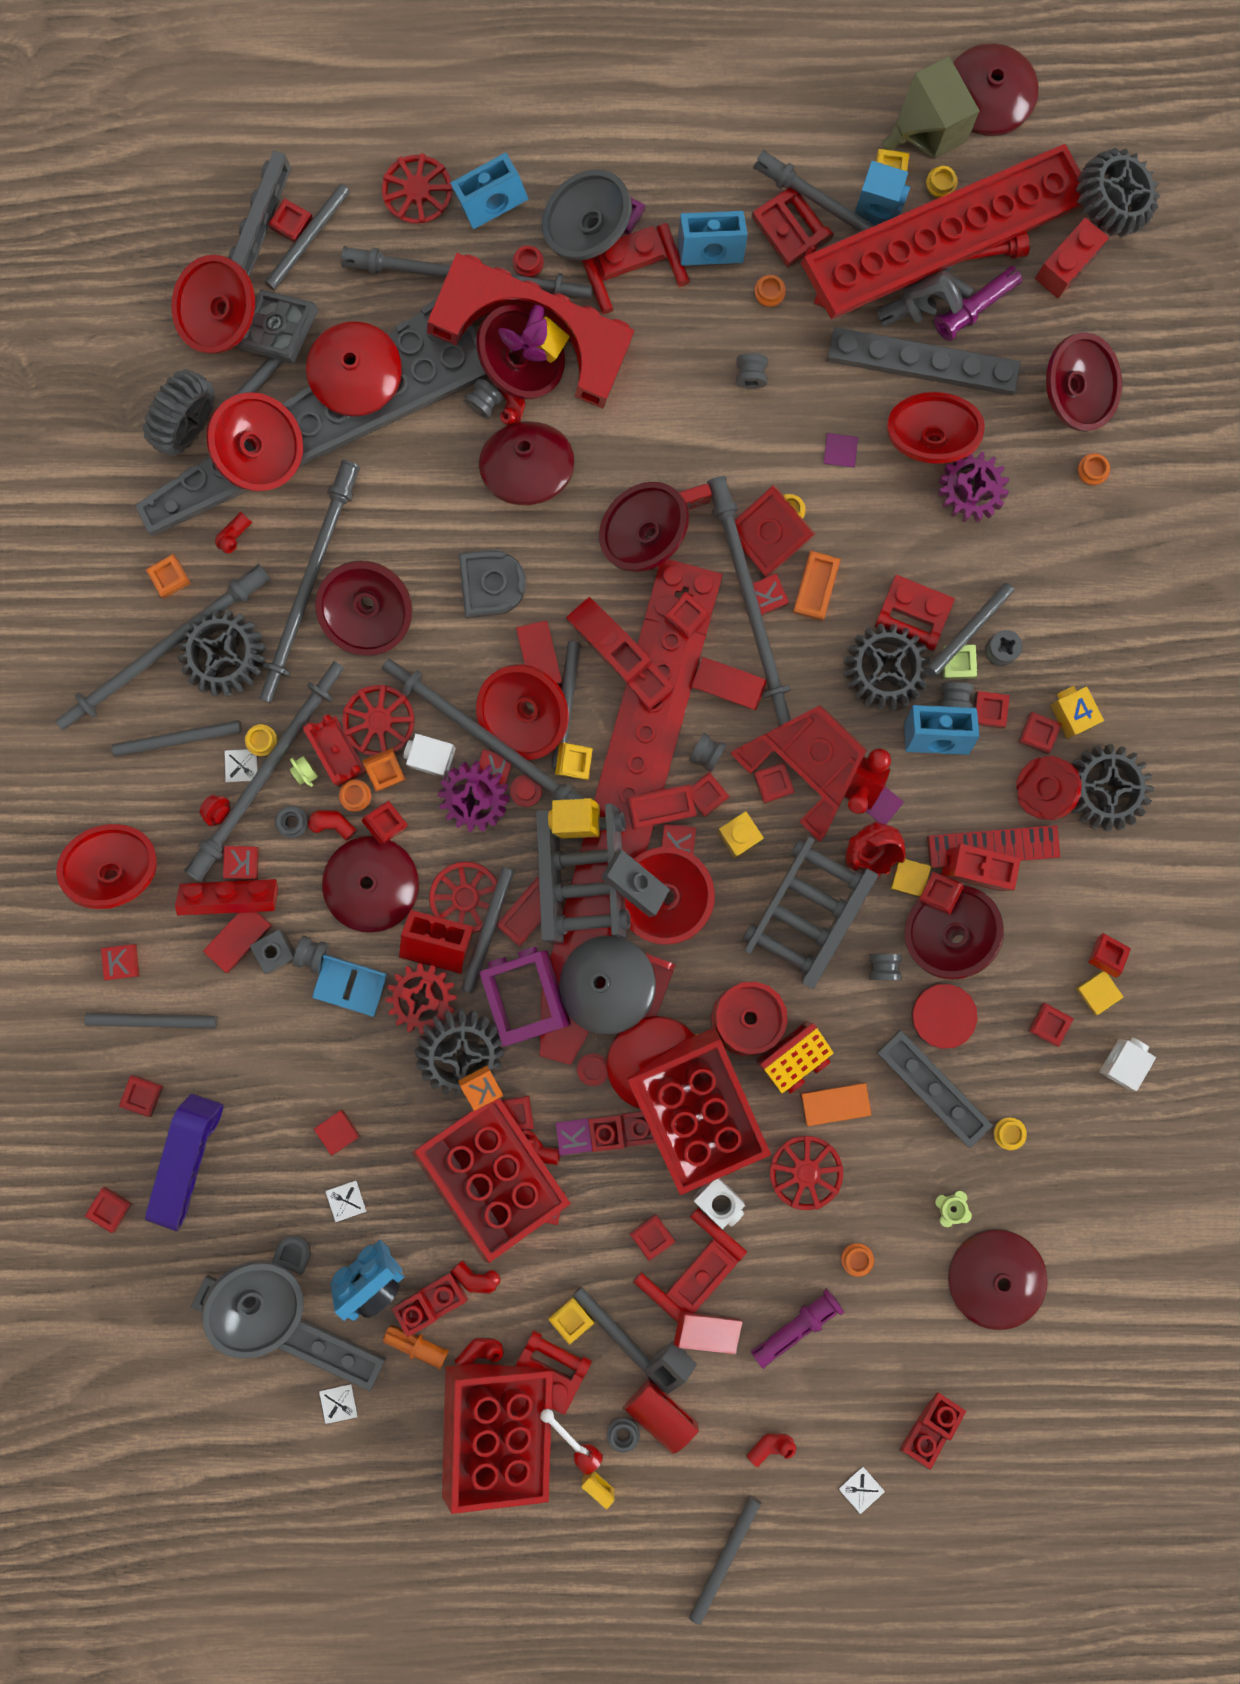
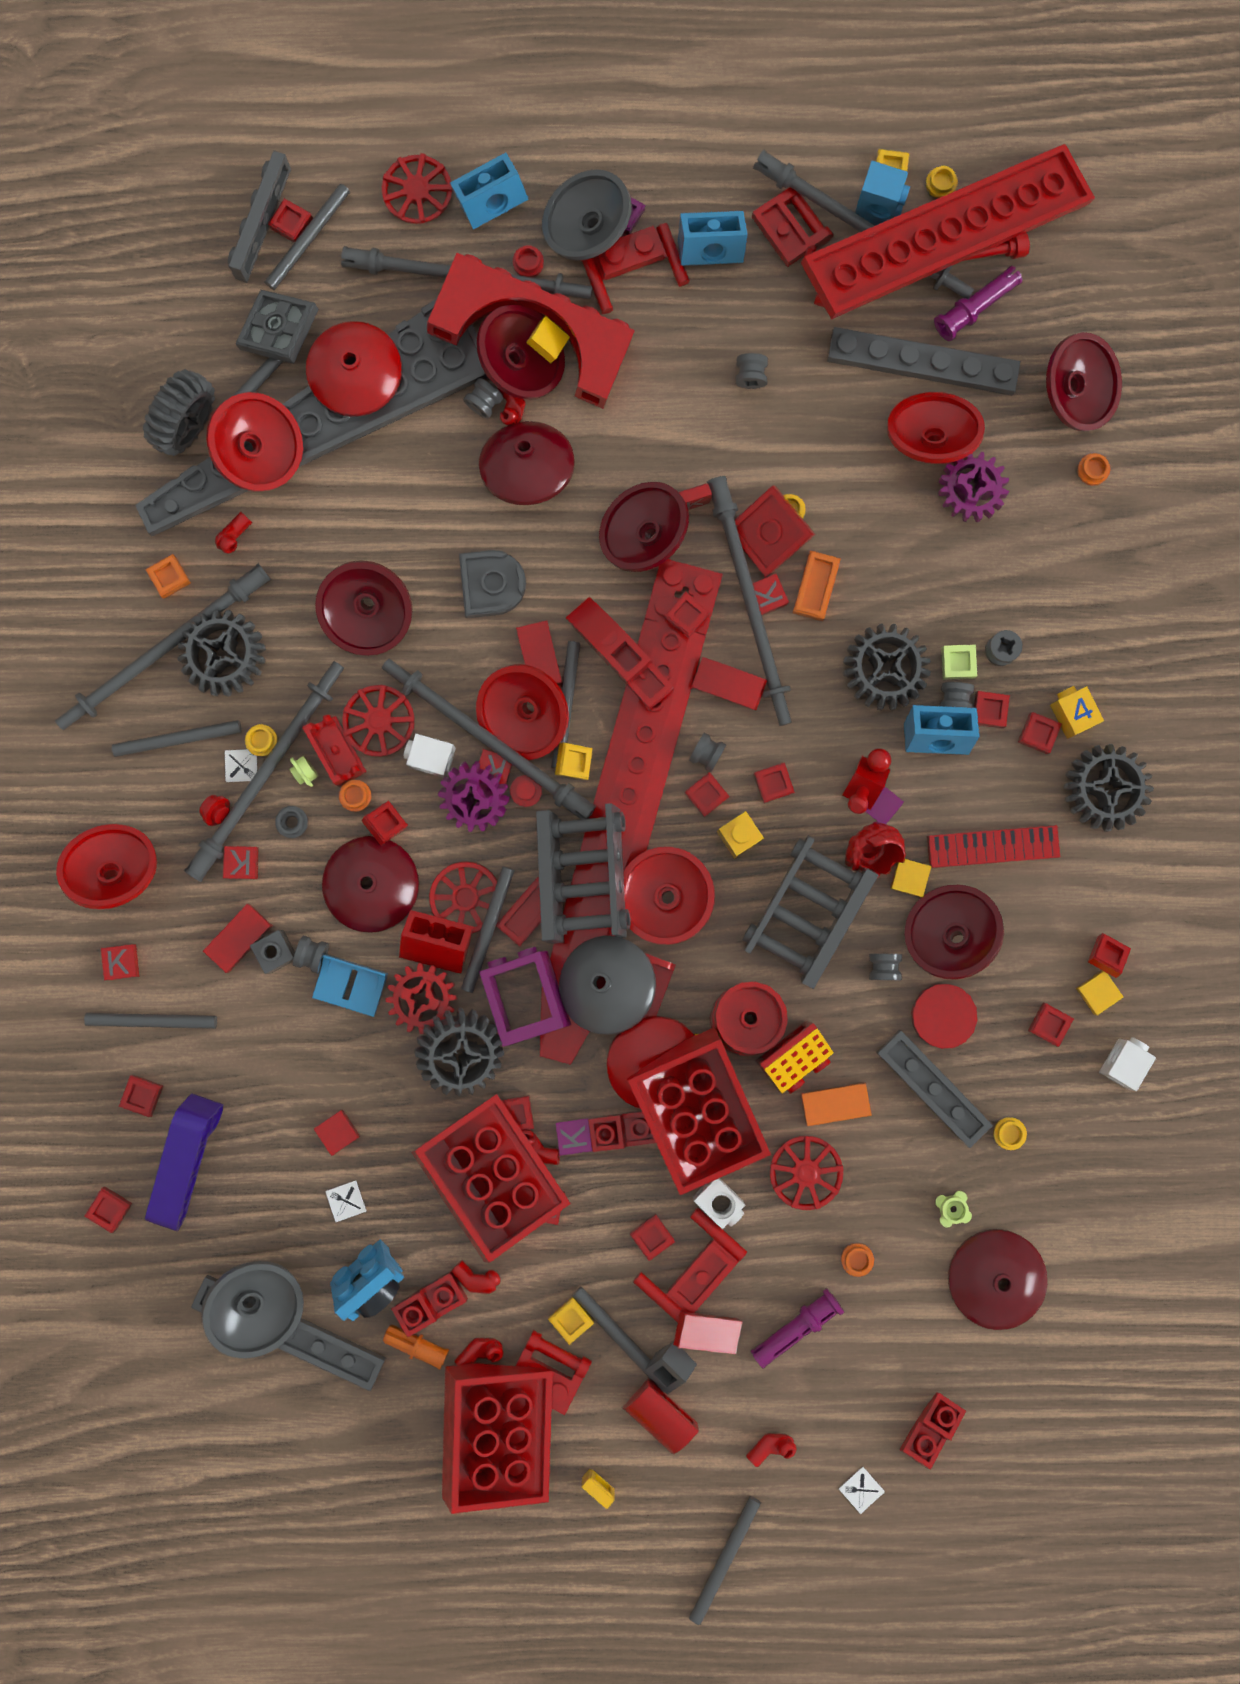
red dish [171,255,255,354] -> none
red plate [175,879,279,916] -> none
dark grey bar [259,460,361,703] -> none
dark grey tile [272,1235,311,1275] -> none
red arm [307,810,357,841] -> none
white sticker [319,1384,358,1424] -> none
orange tile [363,748,406,792] -> none
orange tile [458,1065,504,1111] -> none
magenta plant [498,305,547,362] -> none
hinge [540,1409,603,1475] -> none
yellow brick [548,798,600,839] -> none
red plate [577,1053,608,1086] -> none
dark grey plate [601,850,670,917] -> none
dark grey plate [607,1417,640,1452] -> none
red tile [626,784,697,829] -> none
red tile [662,824,696,854] -> none
red wing [730,705,867,842] -> none
orange plate [754,275,786,307] -> none
magenta sticker [823,433,858,468] -> none
red plate [874,574,955,651] -> none
dark grey piece [877,270,963,327] -> none
olive piece [882,56,980,159] -> none
red tile [919,872,964,915] -> none
dark grey bar [926,583,1014,677] -> none
red hinge [941,843,1021,891] -> none
dark red dish [953,43,1039,136] -> none
red tile [1016,756,1082,820] -> none
red brick [1035,217,1109,299] -> none
dark grey gear [1075,147,1160,238] -> none

